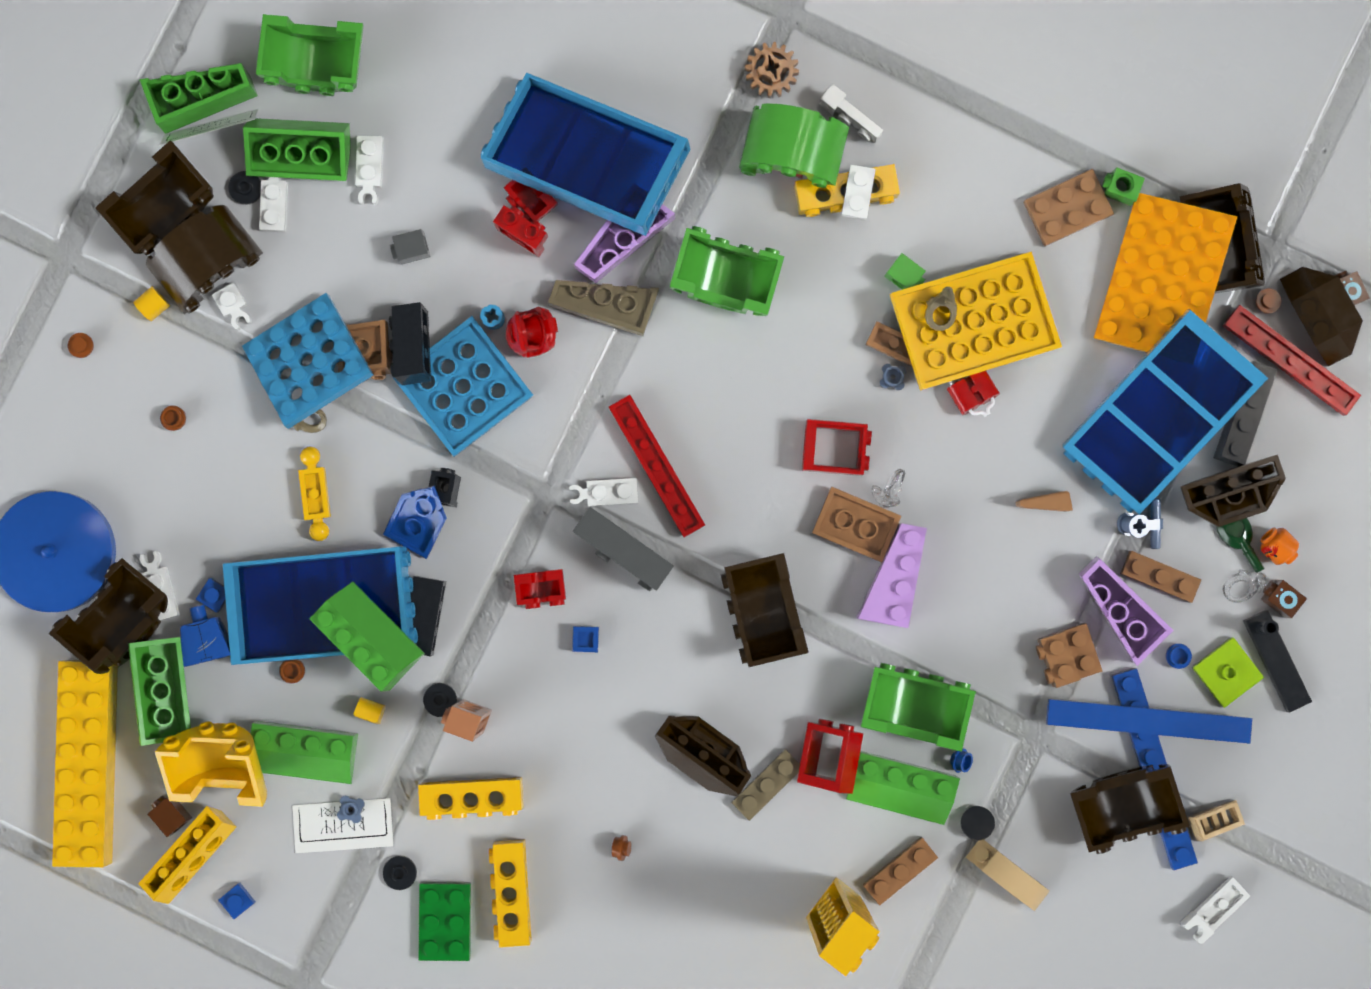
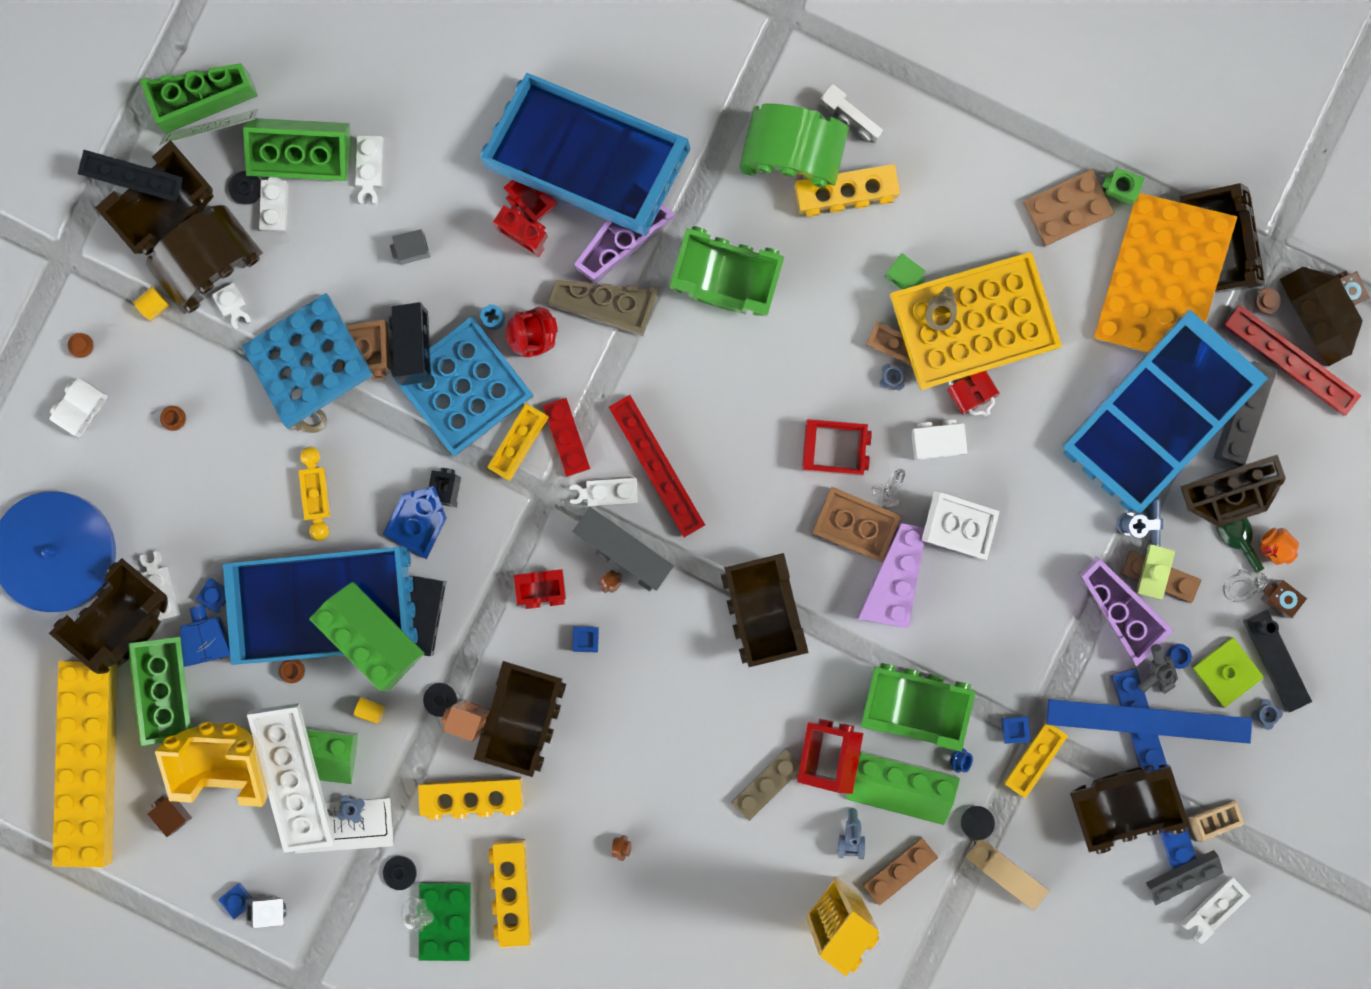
yellow brick [138,806,237,904] -> none
bright green cylinder [256,14,364,96] -> none
dark brown wedge [655,716,751,797] -> none
medium nougat gear [745,42,799,98] -> none
white plate [841,165,875,220] -> none
medium nougat slope [1015,491,1073,512] -> none
medium nougat plate [1036,623,1103,688] -> none
none -> white brick [50,378,108,438]
none -> black piece [77,149,185,203]
none -> brick [246,896,287,928]
none -> white plate [247,703,335,853]
none -> clear piece [402,897,434,932]
none -> dark brown cylinder [474,661,567,777]
none -> yellow plate [487,403,549,481]
none -> red plate [543,398,591,477]
none -> dark orange plate [599,570,622,593]
none -> sand blue piece [838,808,865,859]
none -> white brick [911,420,967,460]
none -> white plate [922,491,1000,560]
none -> blue plate [1001,716,1030,744]
none -> yellow plate [1003,721,1068,799]
none -> yellowish green tile [1136,545,1176,600]
none -> dark grey piece [1137,644,1178,694]
none -> dark grey plate [1146,850,1224,906]
none -> sand blue plate [1252,699,1283,730]

